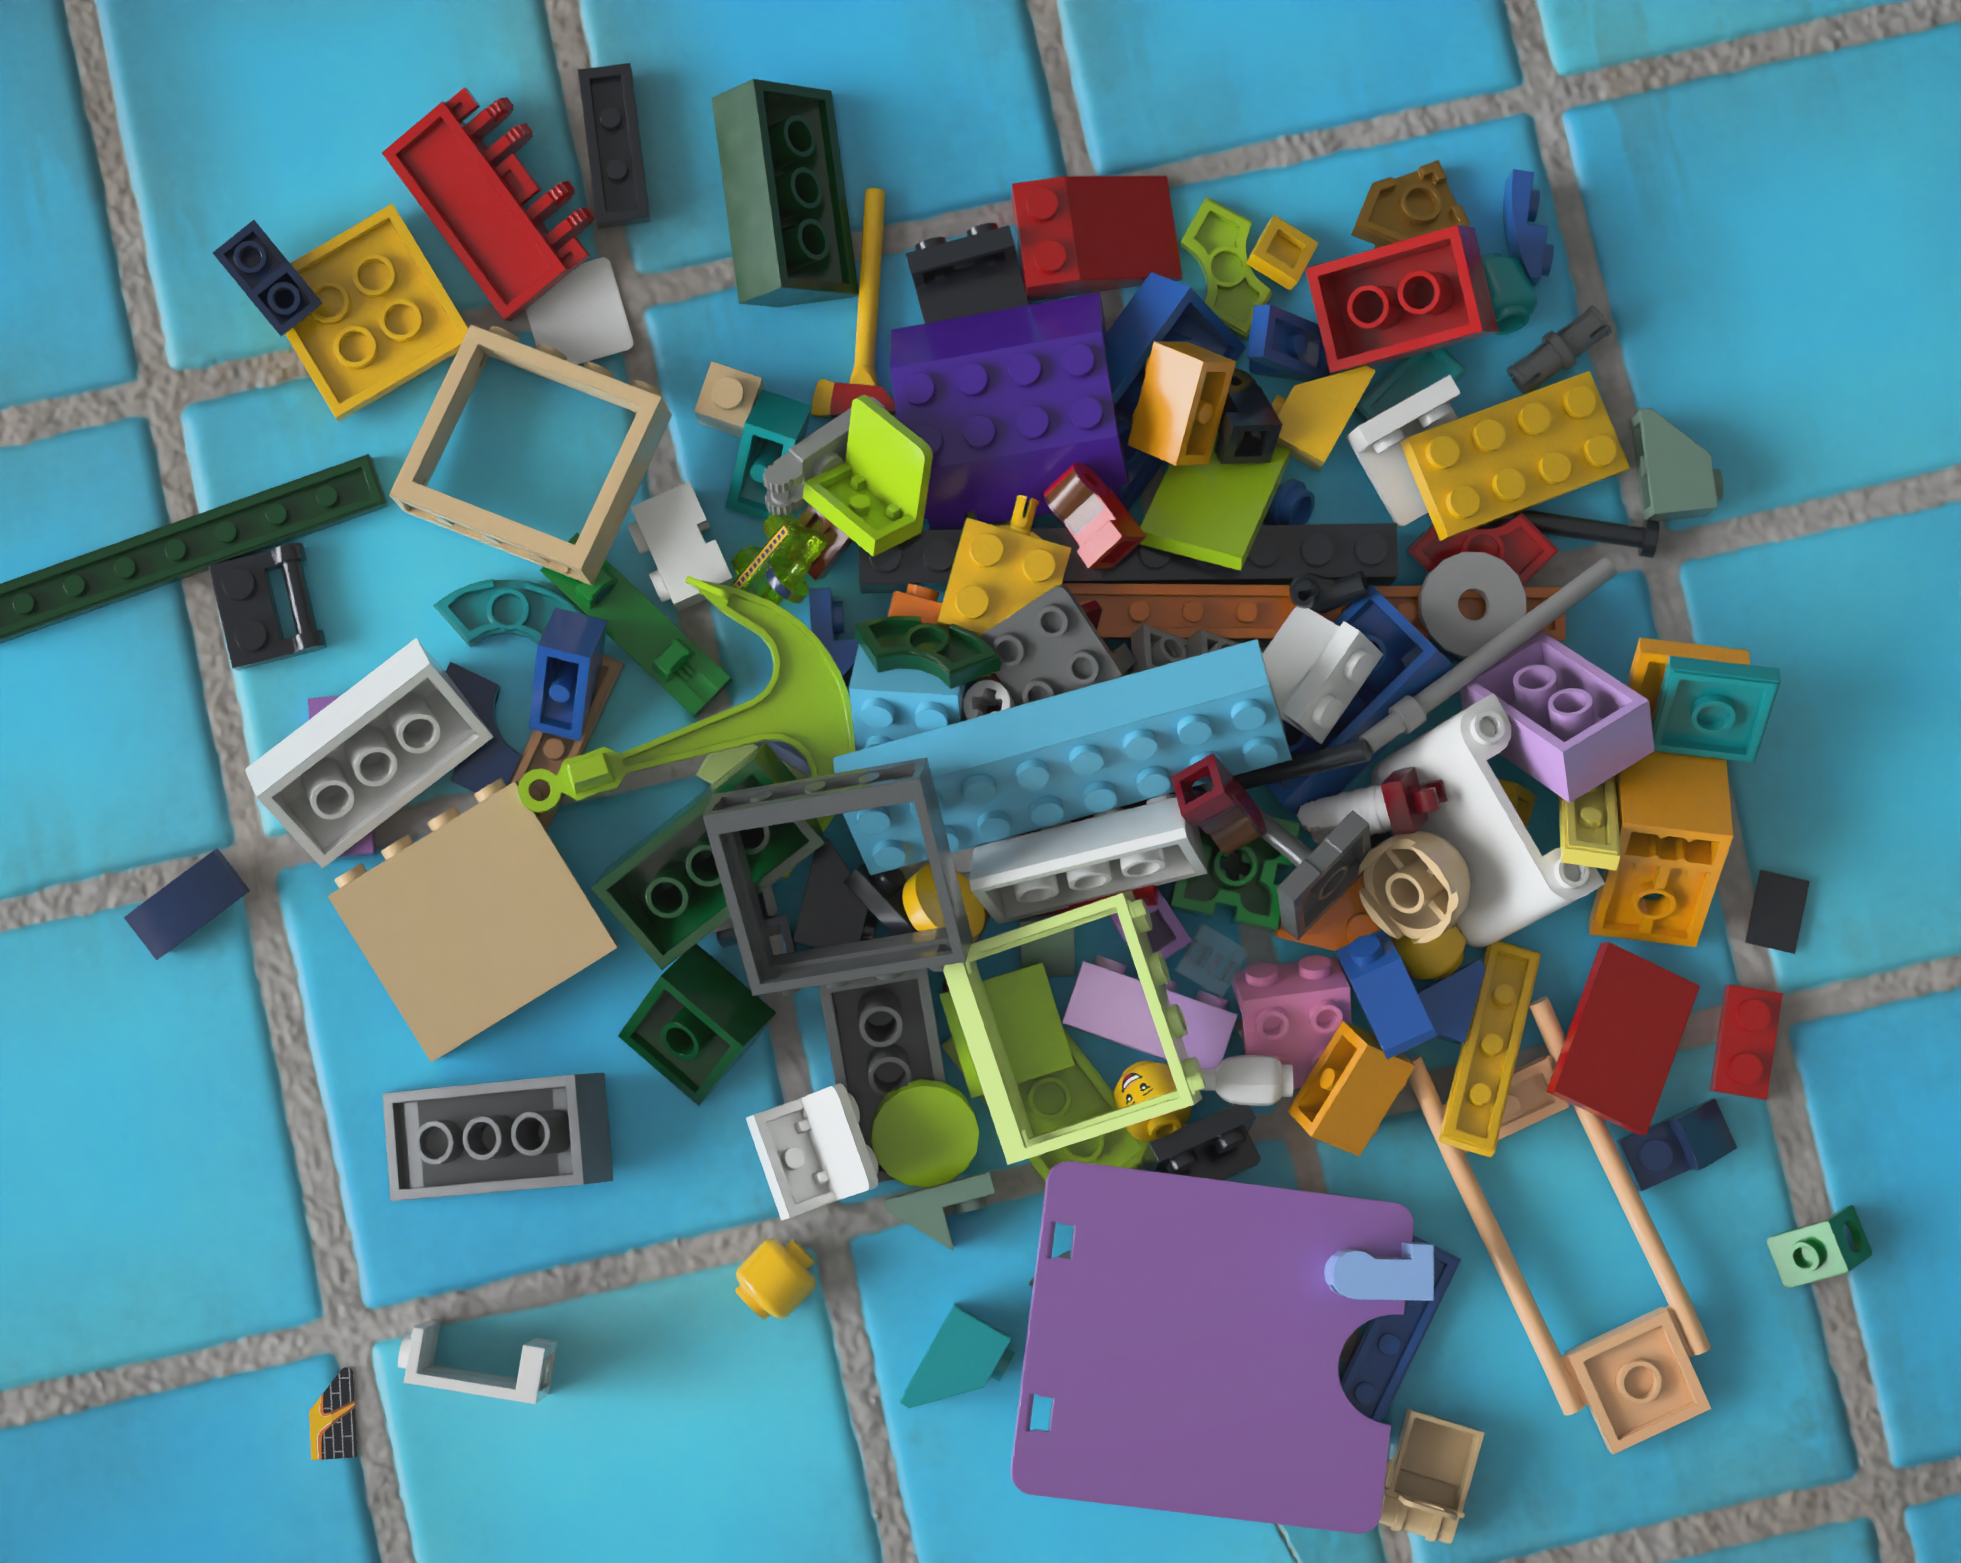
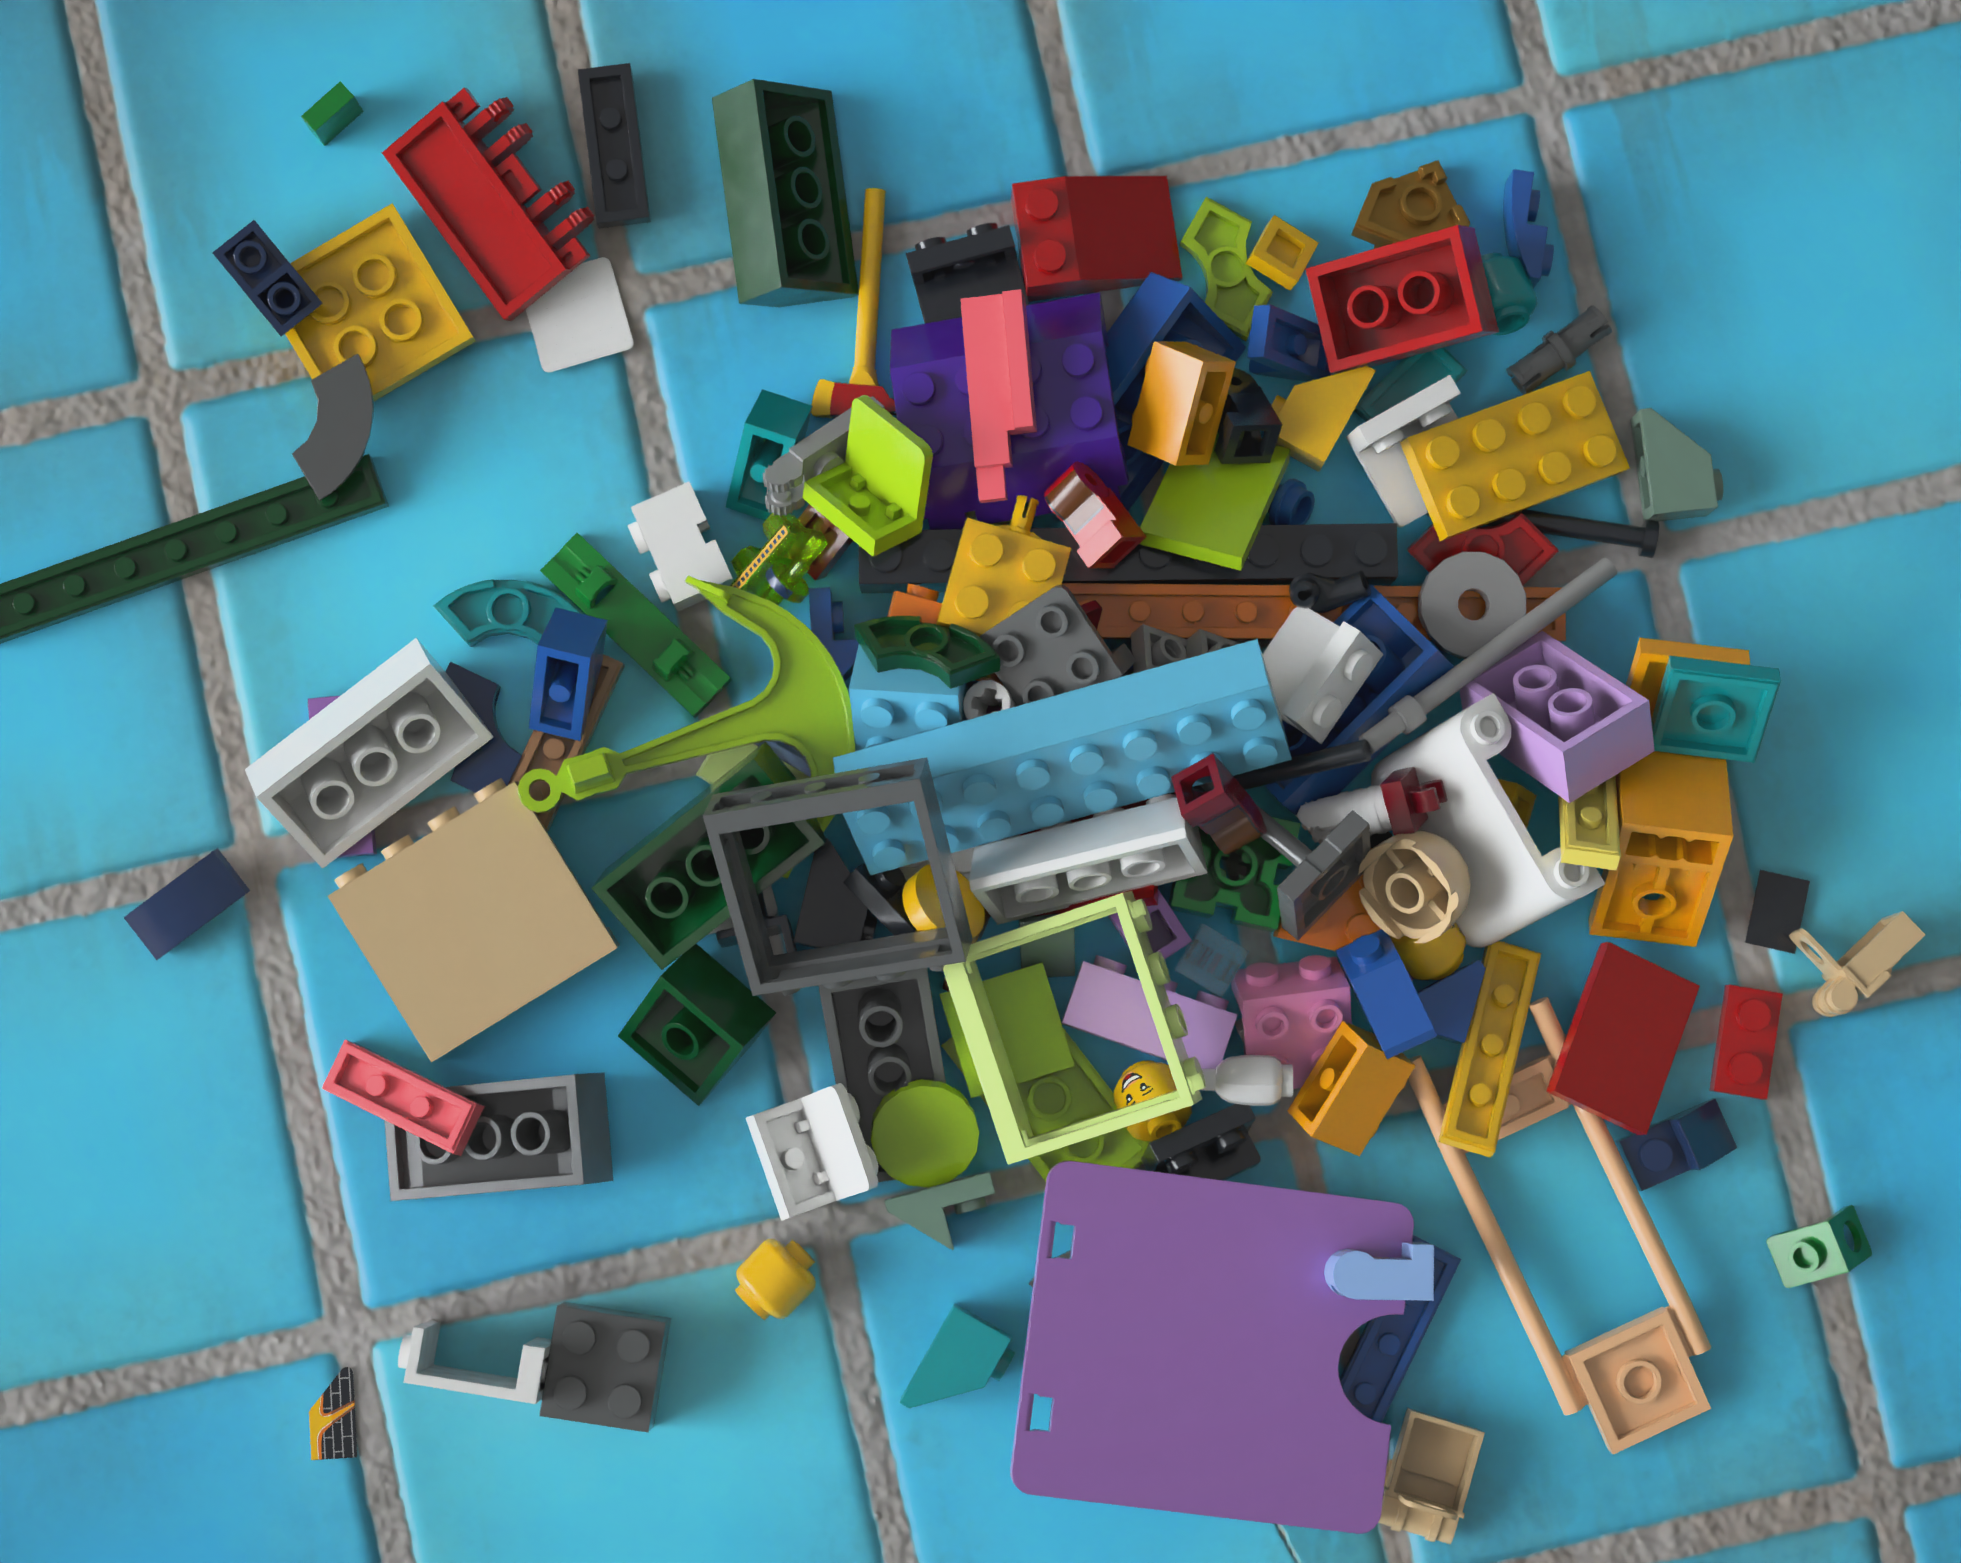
black plate [208,543,327,671] -> none
tan window [389,325,672,586] -> none
tan brick [694,361,765,437] -> none
none -> dark grey tile [292,354,374,501]
none -> green tile [301,81,364,146]
none -> coral tile [322,1040,485,1156]
none -> dark grey brick [539,1302,671,1432]
none -> coral piece [960,289,1037,503]
none -> tan piece [1789,911,1926,1017]

